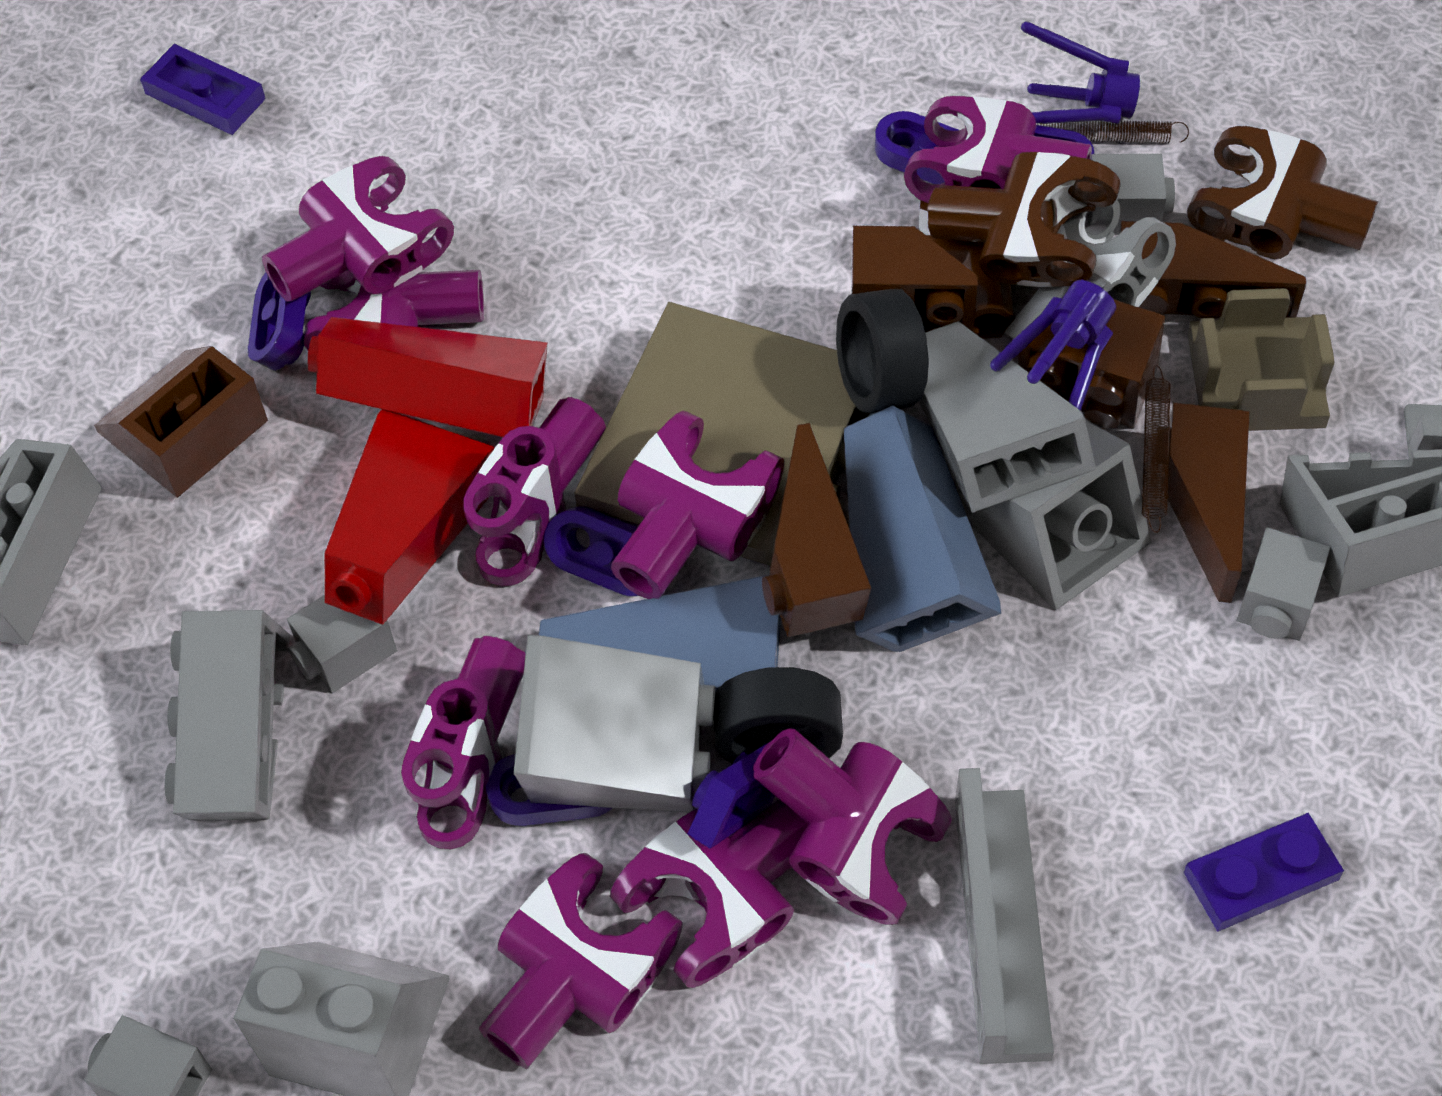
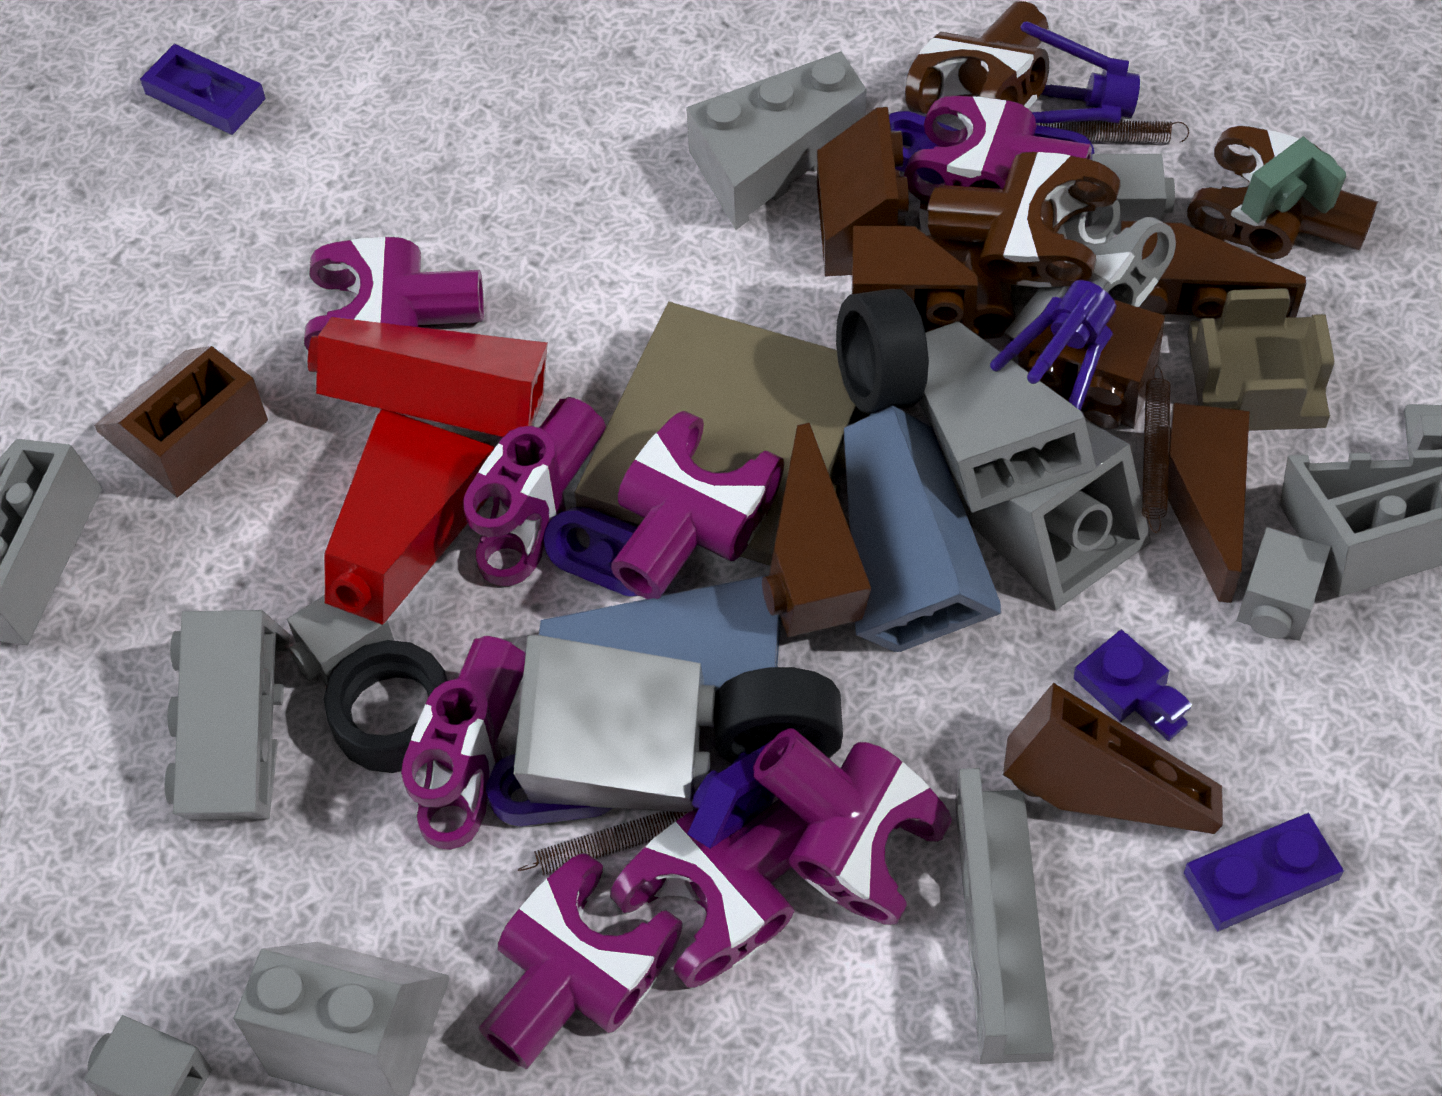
dark purple plate [248,272,311,371] -> none
magenta connector [262,156,454,302] -> none
none -> black tyre [323,640,448,773]
none -> reddish brown piece [518,811,687,876]
none -> light grey wedge [686,51,867,230]
none -> reddish brown slope [817,107,909,277]
none -> reddish brown connector [905,1,1050,114]
none -> reddish brown slope [1003,682,1223,834]
none -> dark purple plate [1074,629,1192,741]
none -> sand green bracket [1241,136,1346,224]

